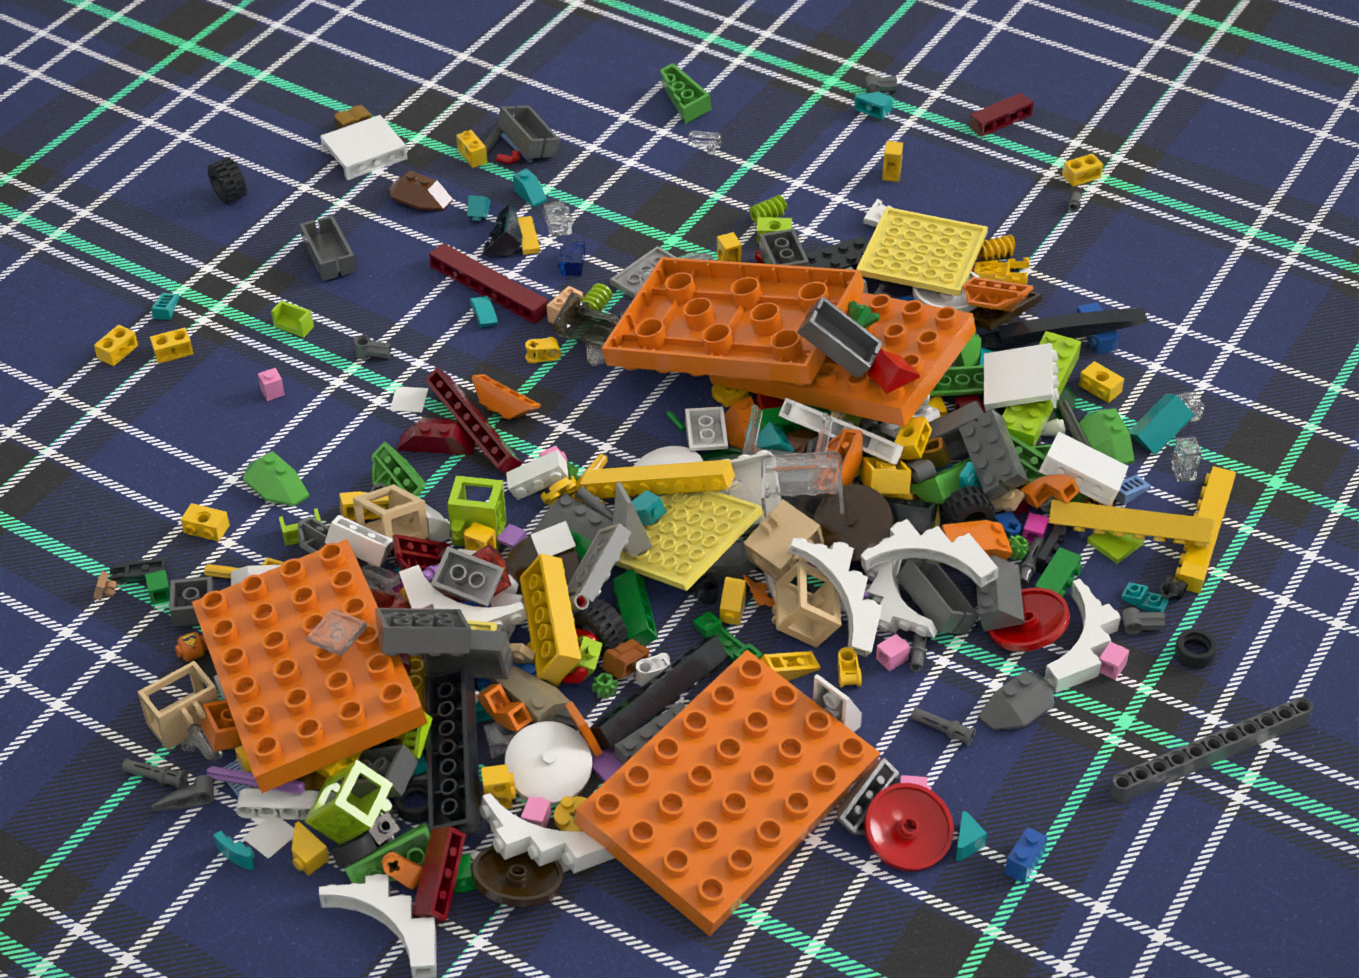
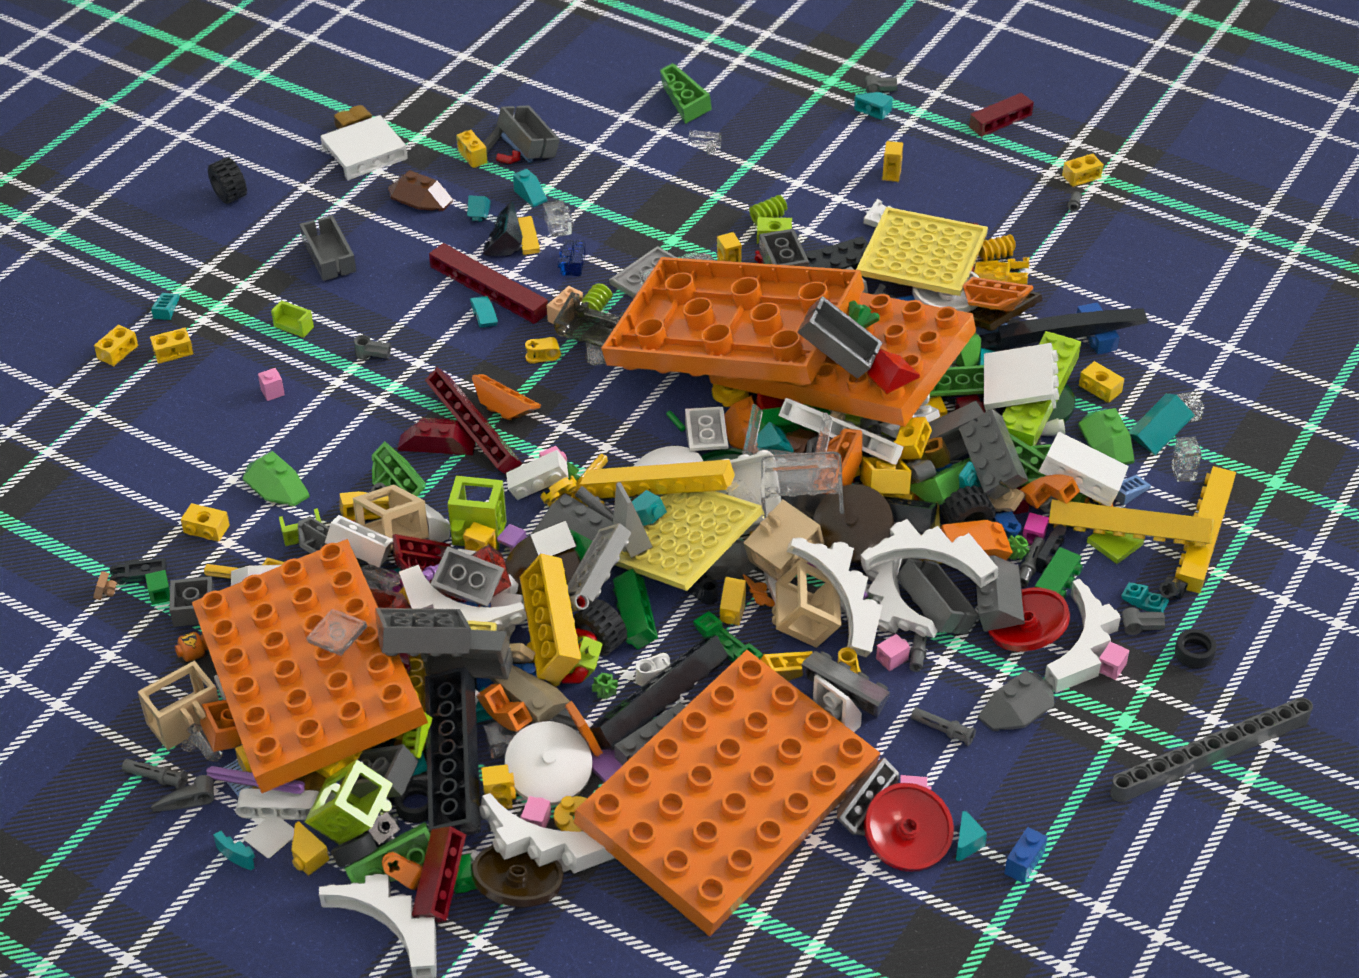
white sticker [390,386,428,412] -> none
dark orange brick [602,639,650,680] -> none
dark grey axle [1058,400,1091,447] -> none
none -> dark grey slope [802,651,890,718]

